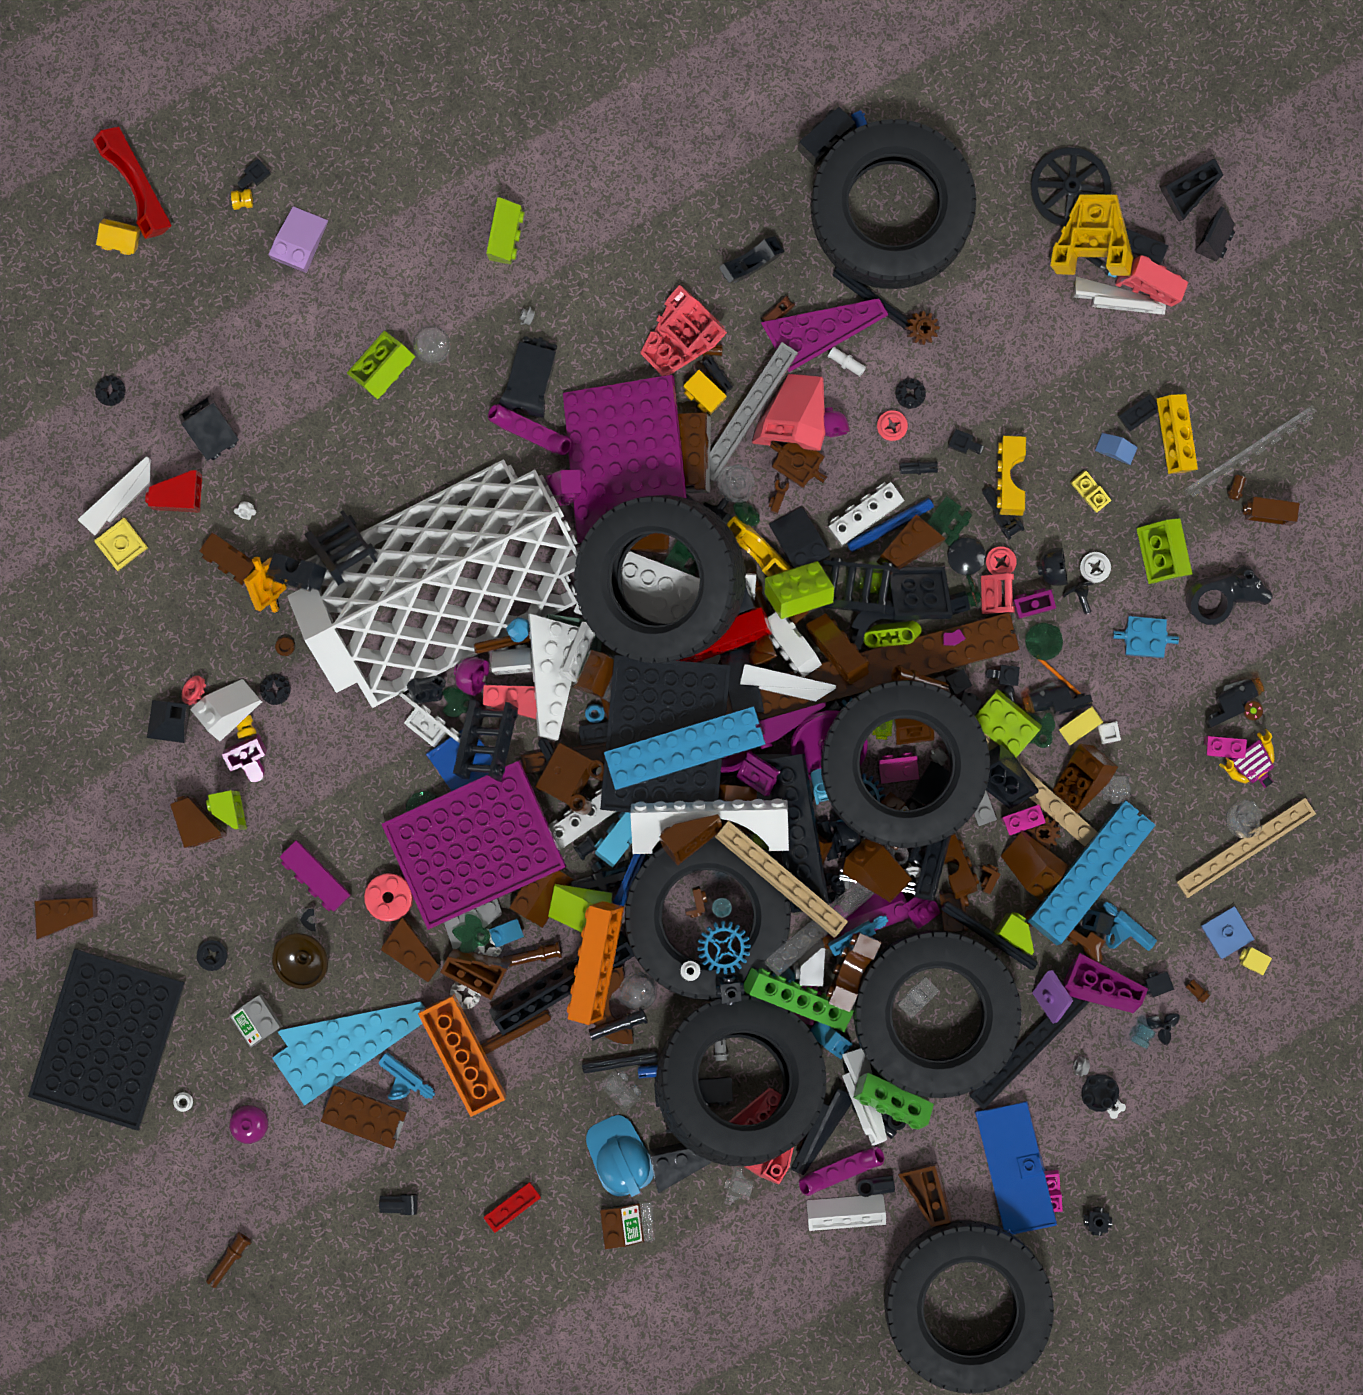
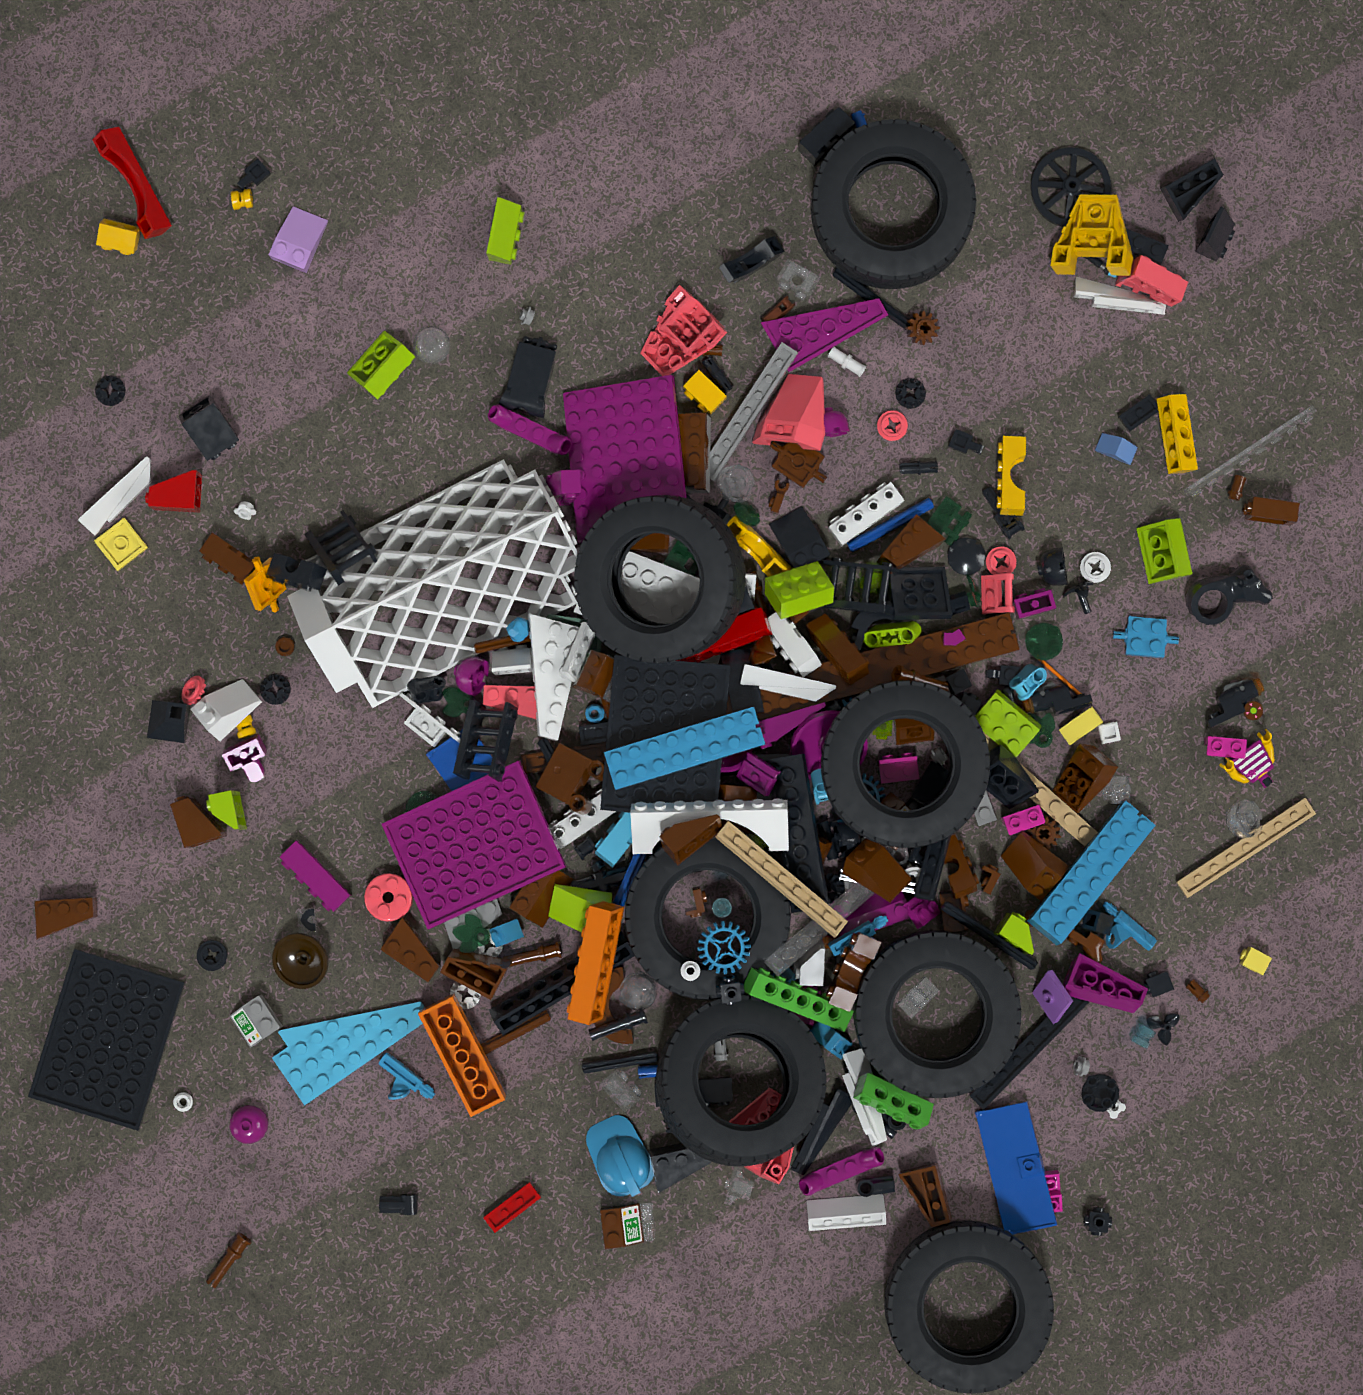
reddish brown piece [320,1084,409,1149] -> none
light yellow slope [1070,470,1111,513] -> none
medium blue plate [1201,906,1255,959] -> none
none -> clear brick [776,259,821,300]
none -> medium azure piece [1009,664,1047,700]

